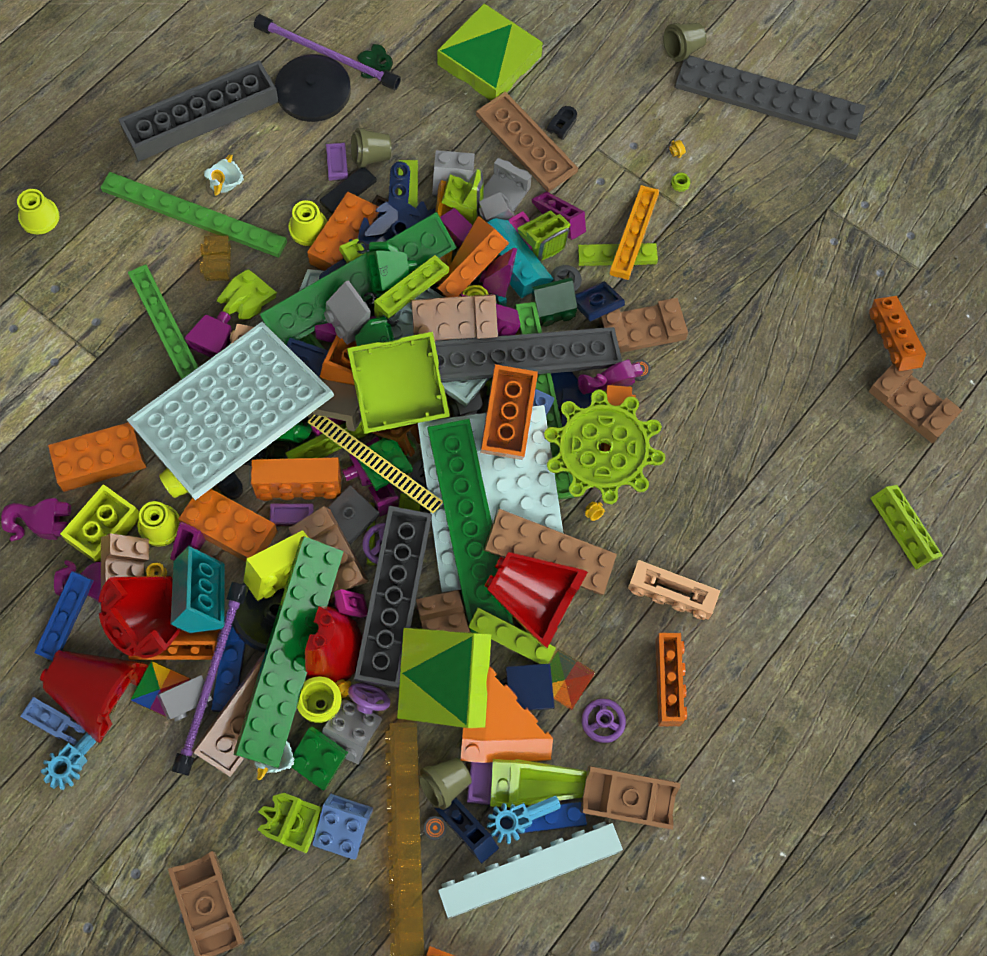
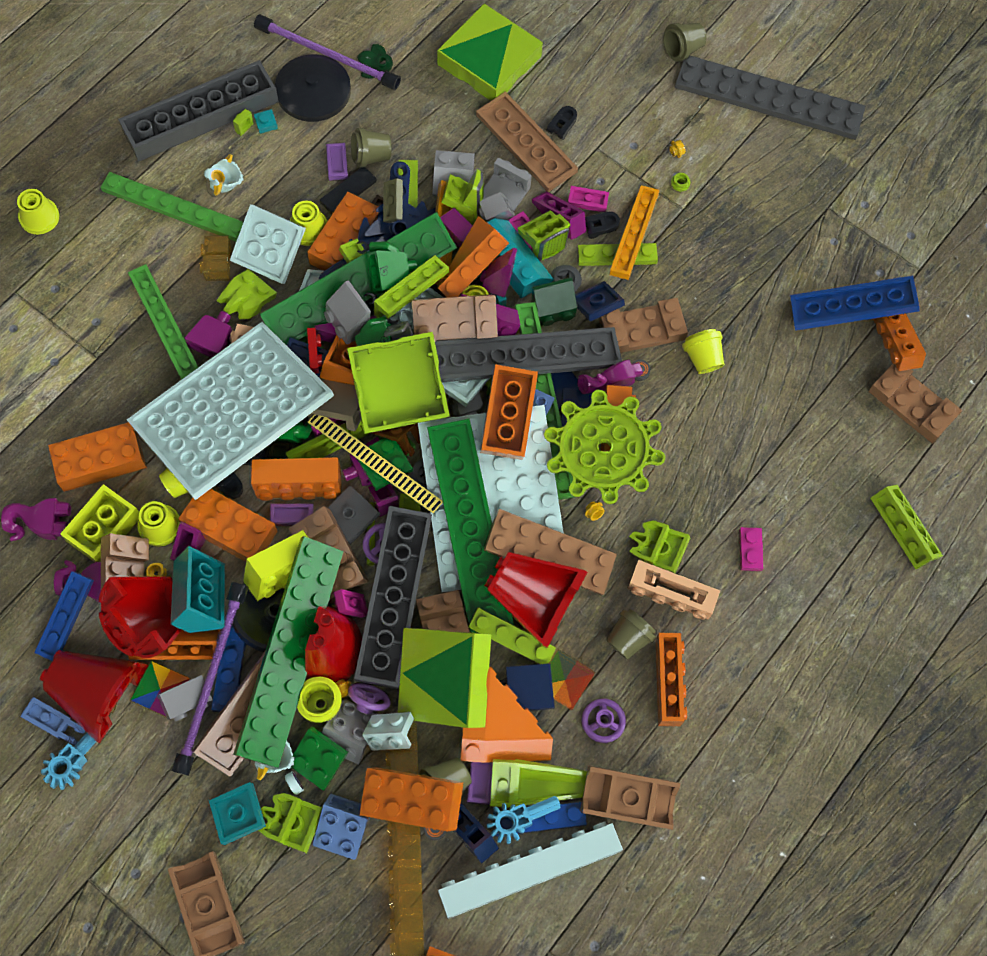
none -> teal plate [209,782,266,845]
none -> light aqua plate [230,204,306,284]
none -> lime plate [233,108,254,136]
none -> teal plate [254,109,278,134]
none -> light aqua tile [285,771,304,795]
none -> red plate [307,328,323,374]
none -> orange brick [360,767,464,832]
none -> light aqua bracket [362,712,414,751]
none -> olive plate [383,178,403,223]
none -> dark grey bracket [384,321,413,341]
none -> dark pink plate [568,186,609,212]
none -> black plate [585,212,620,239]
none -> olive piece [606,609,657,660]
none -> lime plate [629,520,690,574]
none -> neon yellow piece [682,329,725,374]
none -> dark pink plate [739,527,764,571]
none -> blue plate [790,275,920,331]

